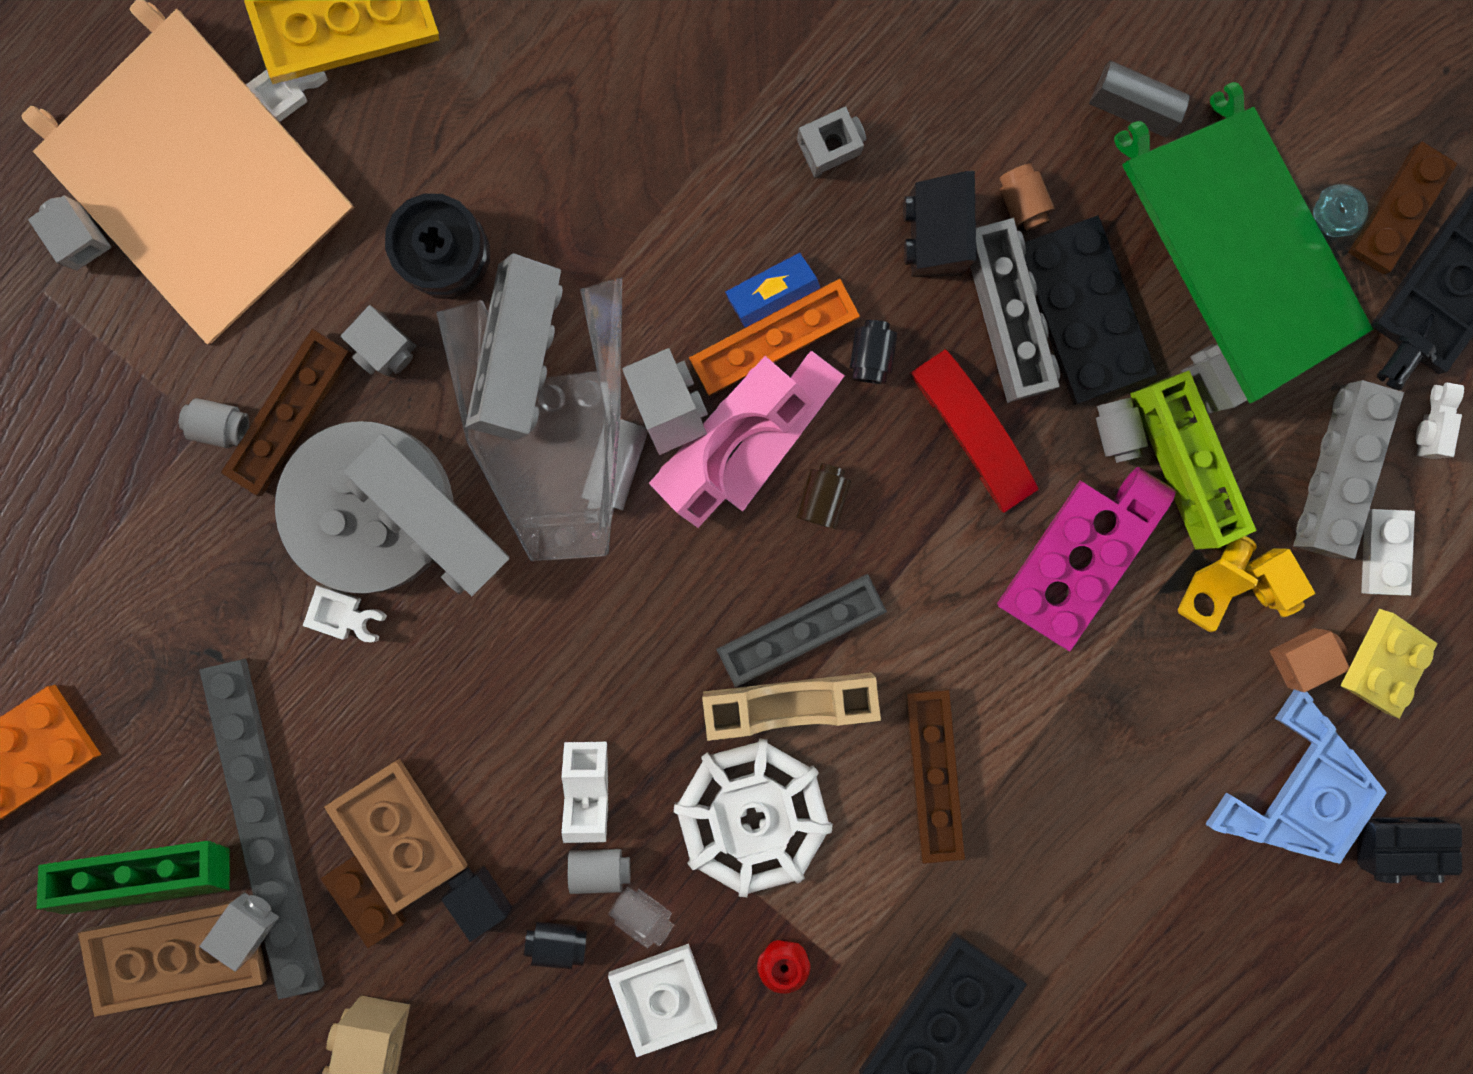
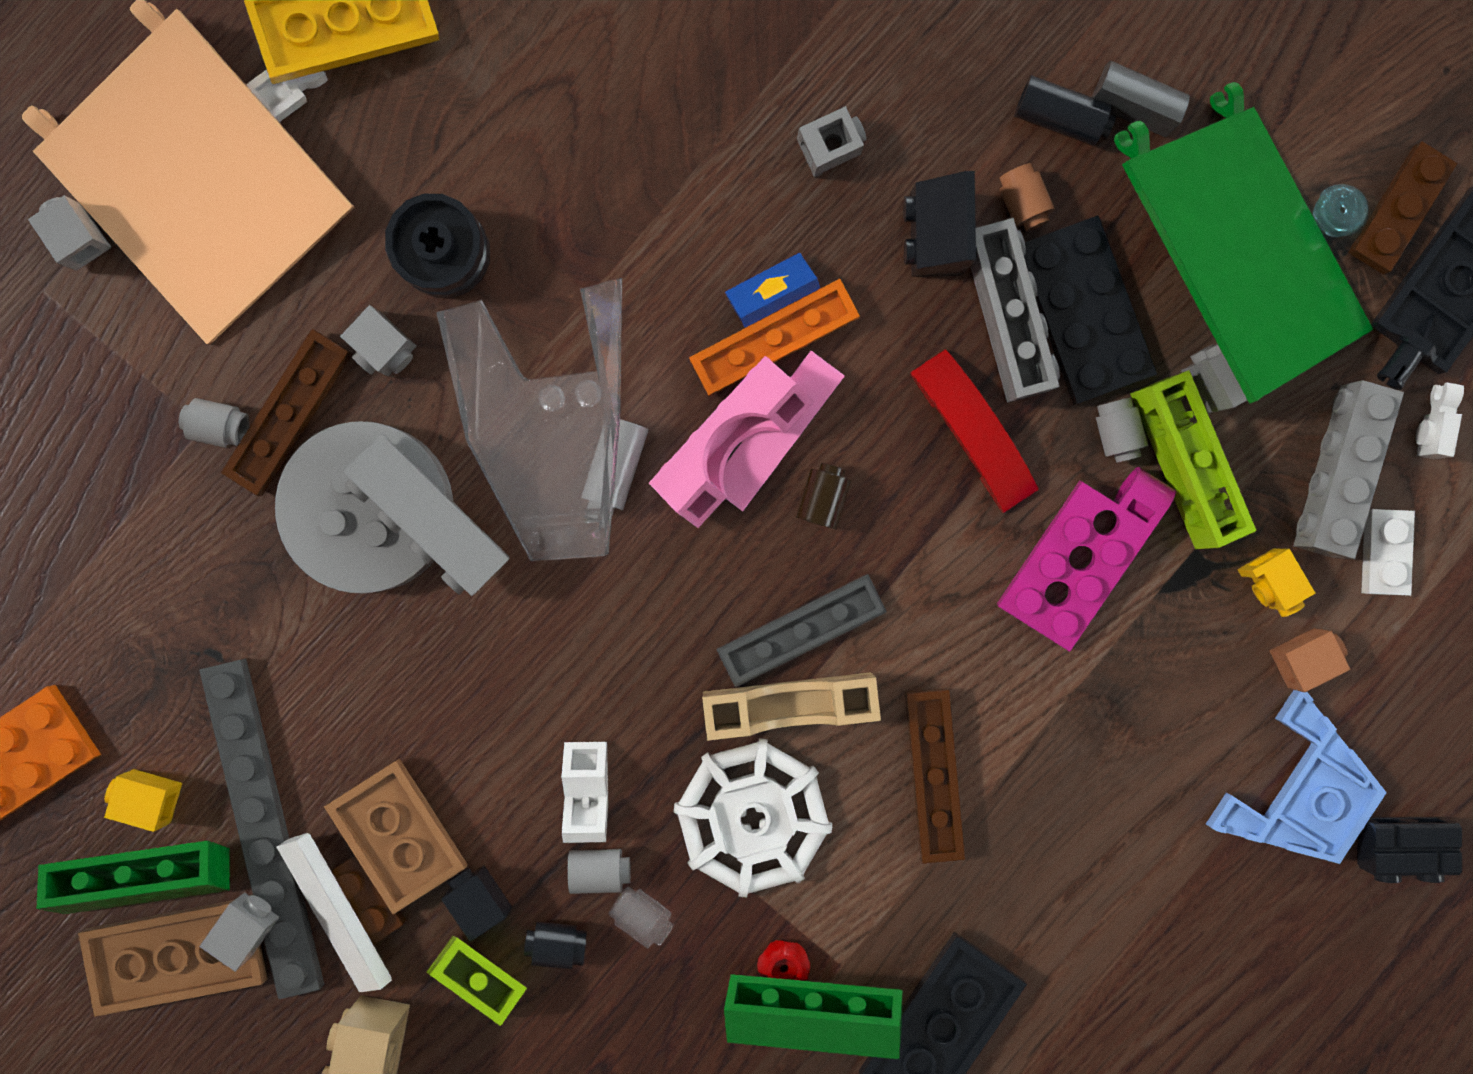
white plate [303,585,387,643] -> none
light grey brick [465,253,563,441] -> none
white plate [608,944,717,1057] -> none
light grey brick [622,348,708,455] -> none
black brick [850,320,898,384] -> none
yellow bracket [1178,536,1258,632] -> none
light yellow plate [1341,609,1438,719] -> none
none -> yellow brick [104,769,182,832]
none -> white tile [277,833,392,992]
none -> lime brick [427,936,527,1026]
none -> green brick [724,974,903,1059]
none -> black brick [1014,75,1116,146]

